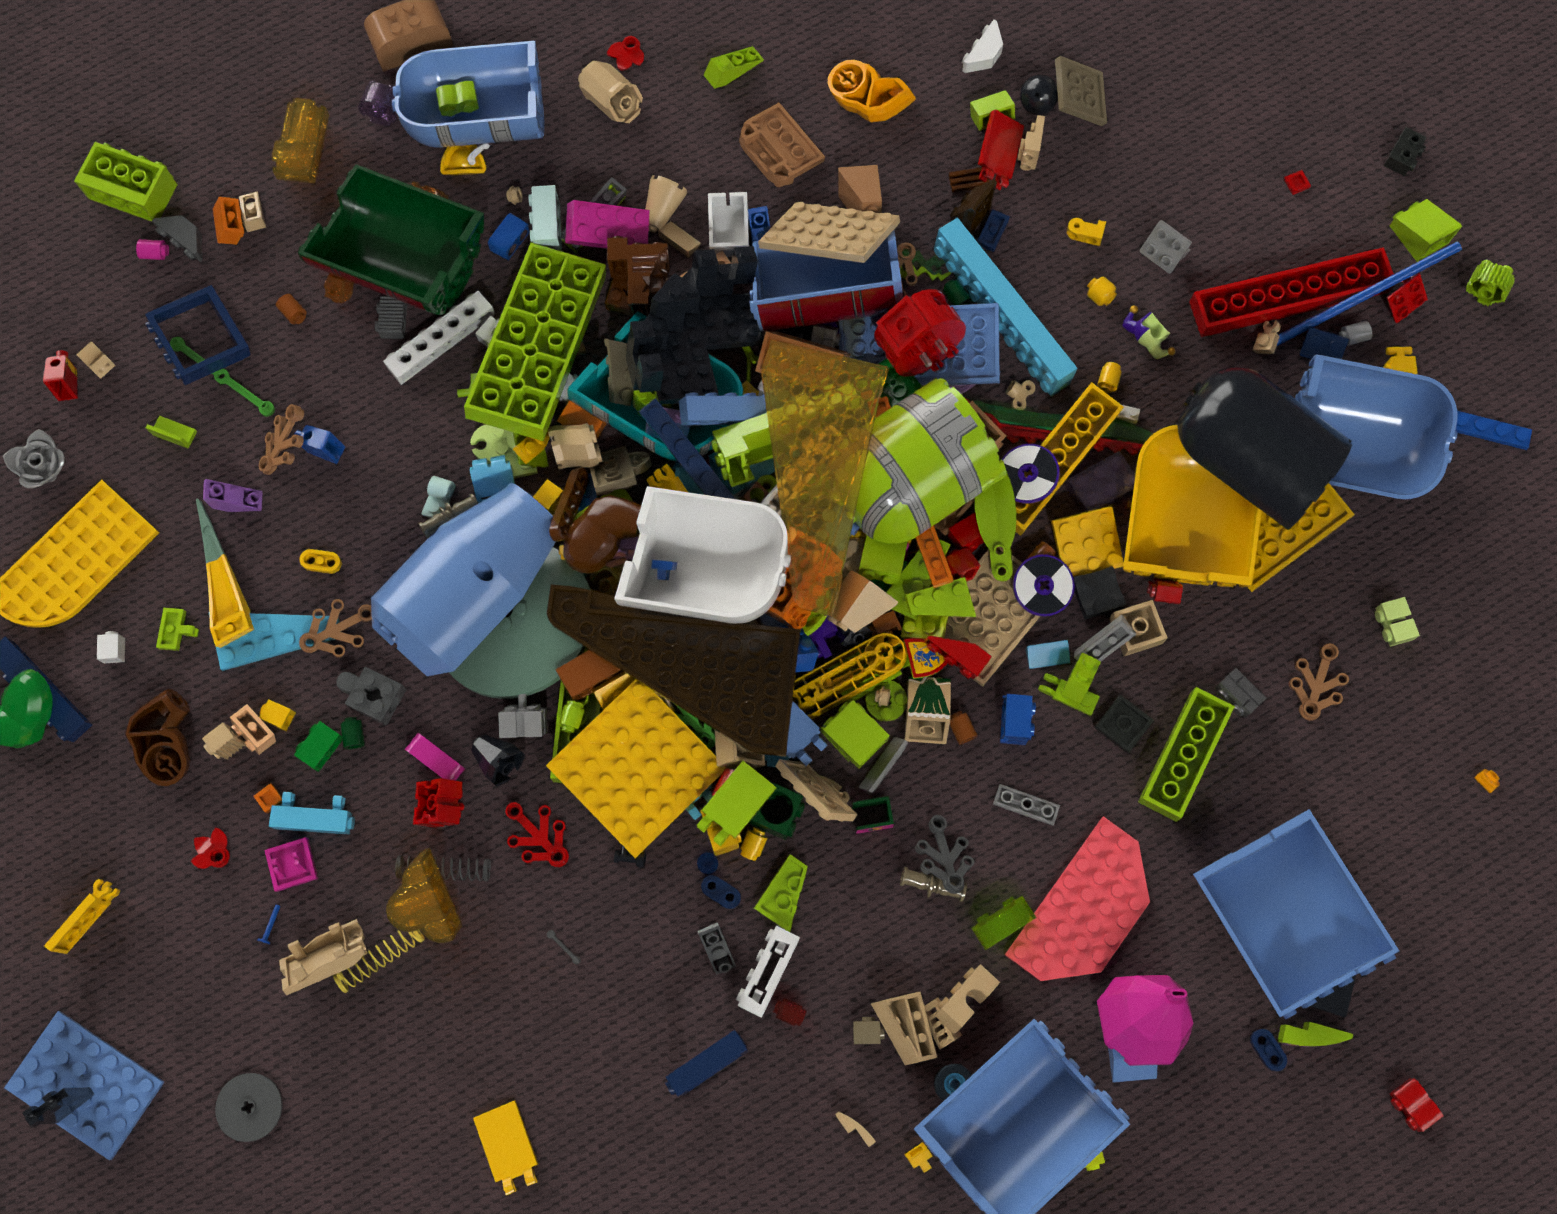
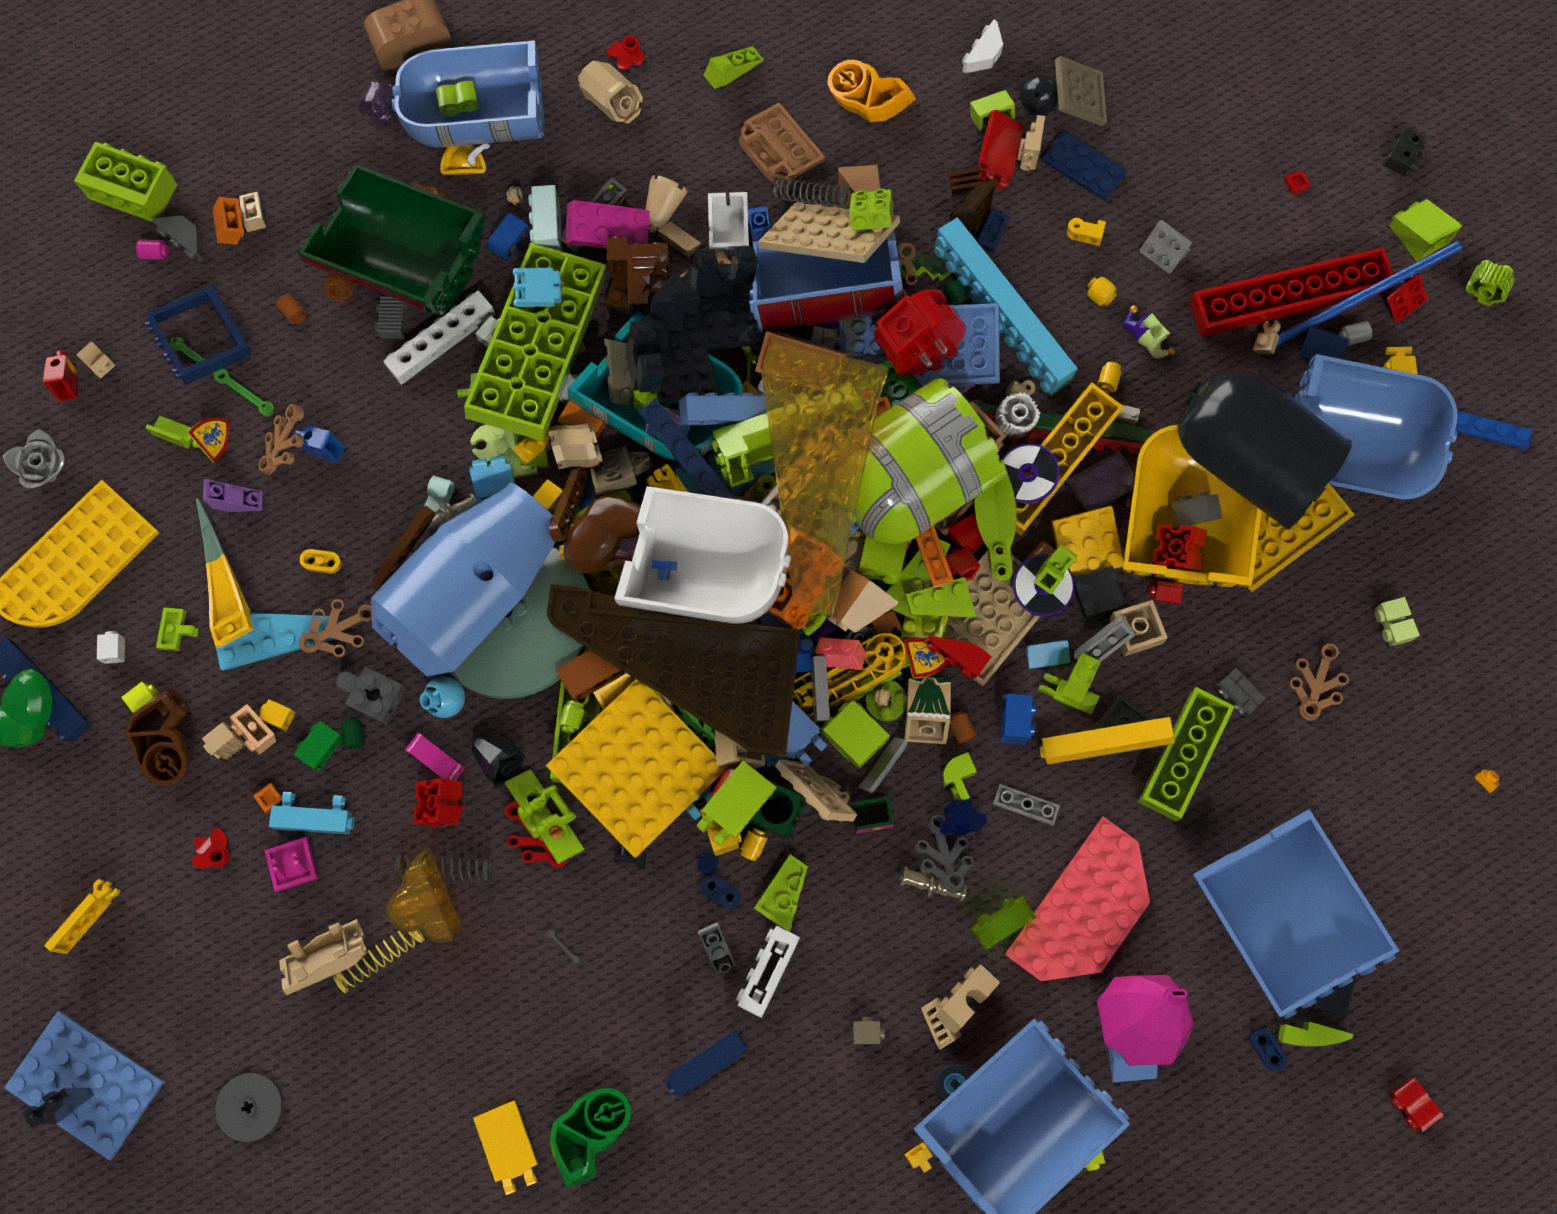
blue pin [257,905,281,945] -> none
clear yellow brick [272,98,329,183] -> none
light grey brick [498,694,547,738] -> none
clear red brick [773,998,807,1026] -> none
tan slope [835,1112,876,1147] -> none
tan wedge [871,992,937,1065] -> none
none -> neon yellow brick [121,682,159,713]
none -> shield [187,417,229,464]
none -> reddish brown beam [370,506,435,591]
none -> medium azure brick [420,676,465,718]
none -> lime piece [505,769,584,864]
none -> medium azure plate [513,268,561,307]
none -> green piece [549,1088,631,1188]
none -> dark grey piece [773,178,854,209]
none -> light grey slope [810,656,830,722]
none -> coral brick [815,637,866,670]
none -> lime brick [849,189,894,231]
none -> clear blue brick [939,800,987,835]
none -> lime brick [942,752,977,804]
none -> white brick [995,392,1040,438]
none -> lime brick [1034,544,1078,595]
none -> yellow brick [1039,717,1175,764]
none -> dark blue plate [1042,130,1128,201]
none -> red brick [1152,524,1207,572]
none -> dark grey brick [1172,491,1222,527]

